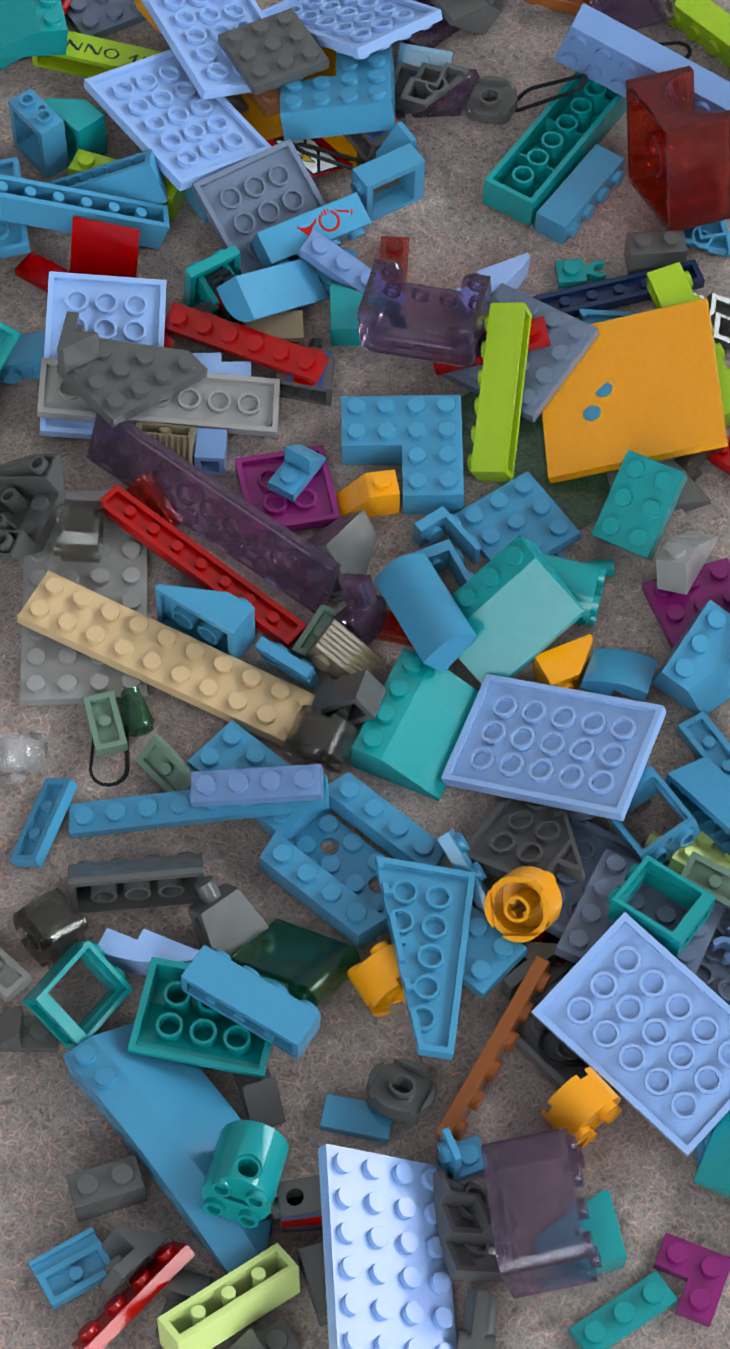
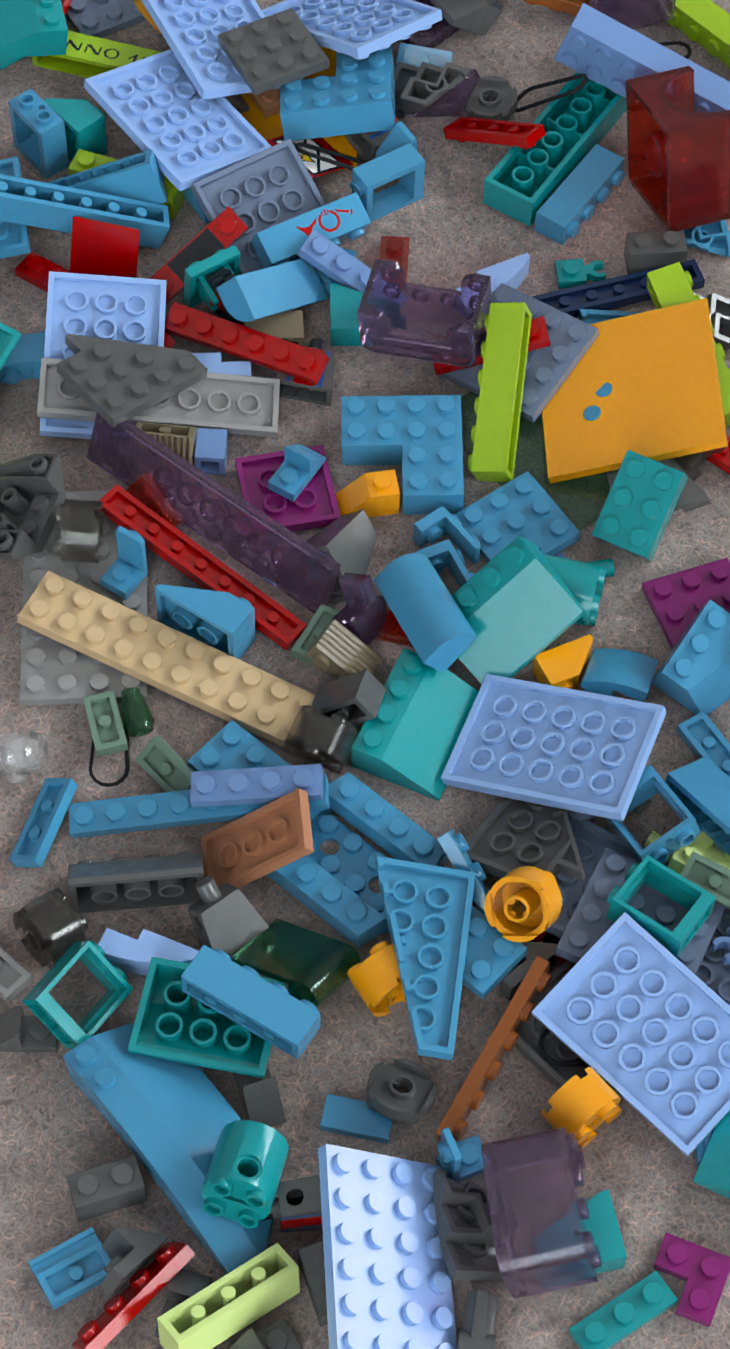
dark grey slope [57,312,100,373] -> none
dark azure plate [255,636,321,691] -> none
light grey slope [656,531,718,595] -> none
none -> dark azure bracket [100,526,148,600]
none -> plate [149,206,249,304]
none -> nougat plate [201,788,314,888]
none -> red plate [443,116,546,149]

